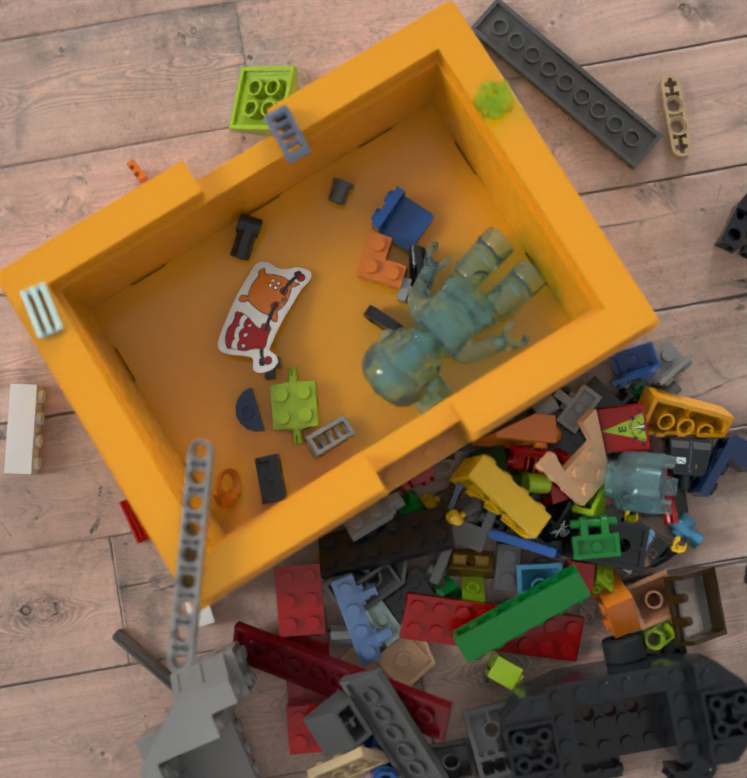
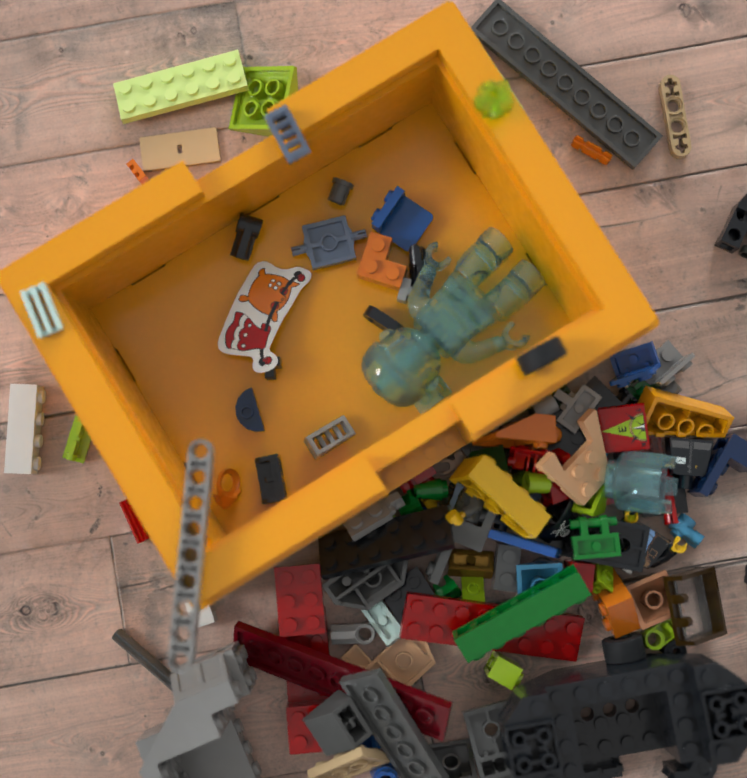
lime plate [270,367,320,445] -> none
medium blue hinge [330,572,393,666] -> none
none -> lime hinge [62,415,91,464]
none -> yellowish green plate [113,50,249,124]
none -> tan piece [139,127,221,172]
none -> sand blue plate [291,215,367,270]
none -> green cone [413,478,448,500]
none -> black tyre [515,336,567,376]
none -> orange axle [571,135,612,165]

